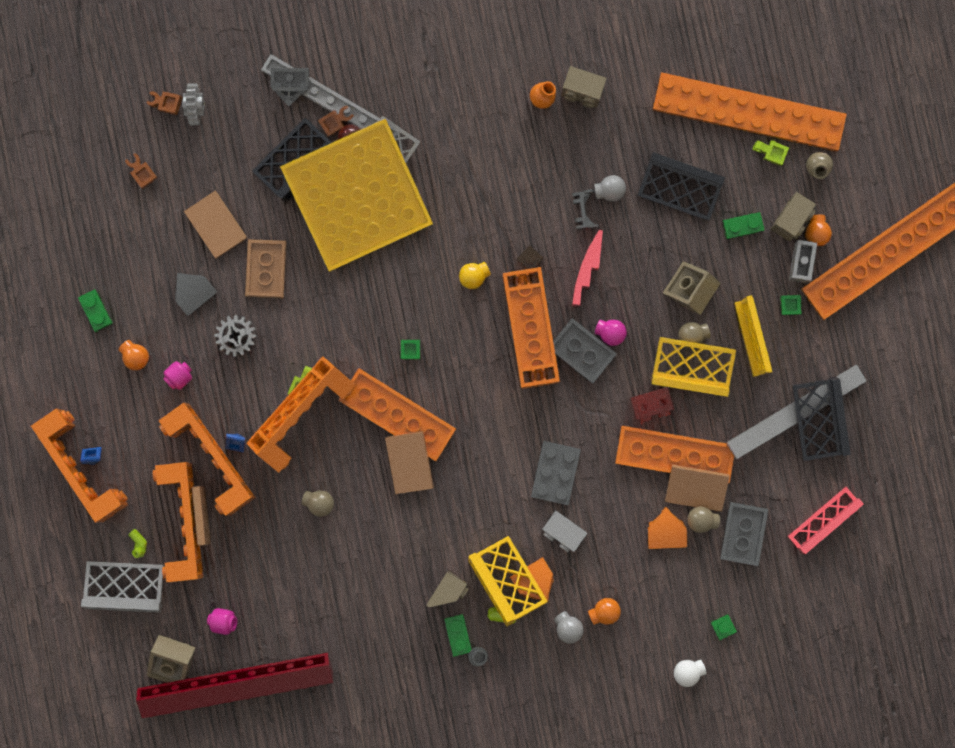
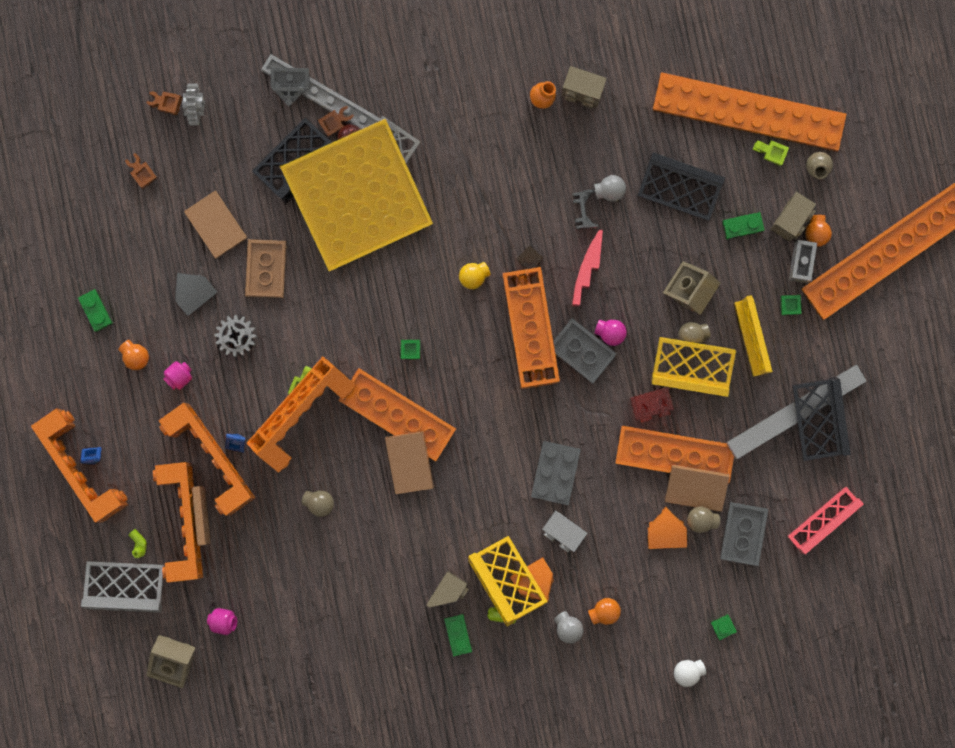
dark red brick [136,653,333,718] -> none
dark grey plate [468,647,488,666] -> none

